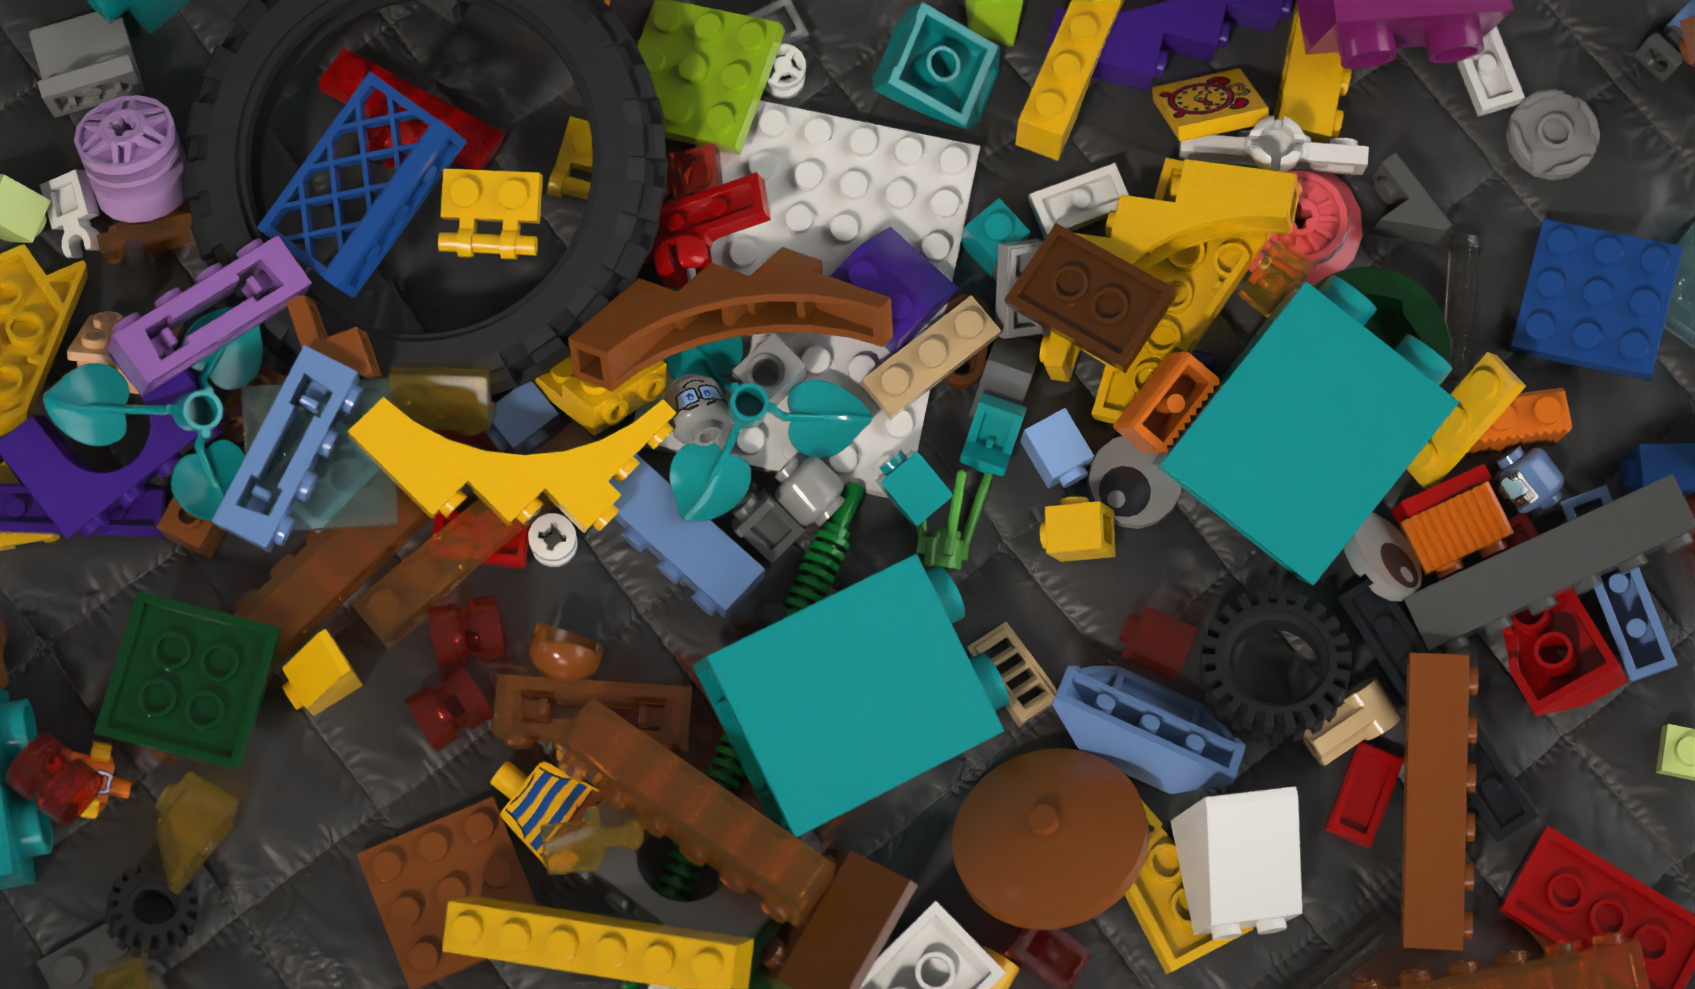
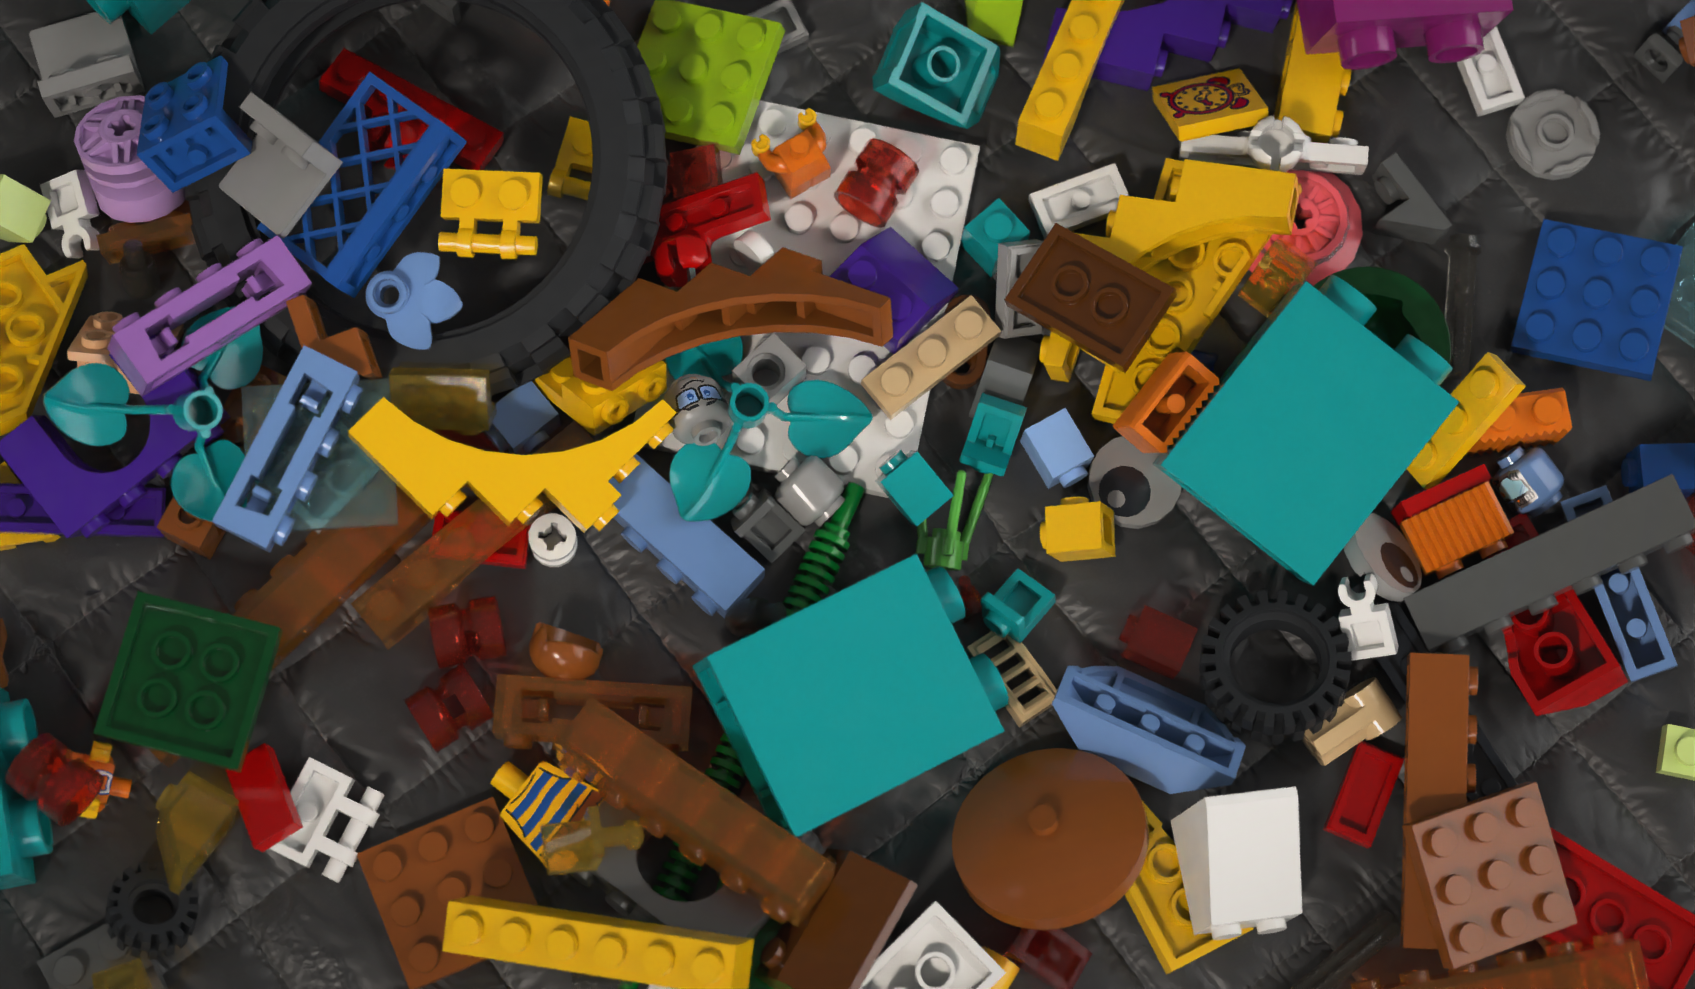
yellow slope [281,629,363,716] -> none
white wheel [764,44,806,100] -> none
none -> blue bracket [136,56,253,193]
none -> light grey bracket [219,92,343,238]
none -> red tile [225,743,303,853]
none -> white plate [269,757,385,883]
none -> medium blue plate [365,252,463,350]
none -> white tile [733,230,775,273]
none -> orange piece [751,108,831,200]
none -> clear red wheel [834,138,919,228]
none -> clear red hand [959,575,982,623]
none -> teal bracket [981,568,1056,644]
none -> white plate [1338,573,1399,660]
none -> dark orange plate [1402,782,1578,969]

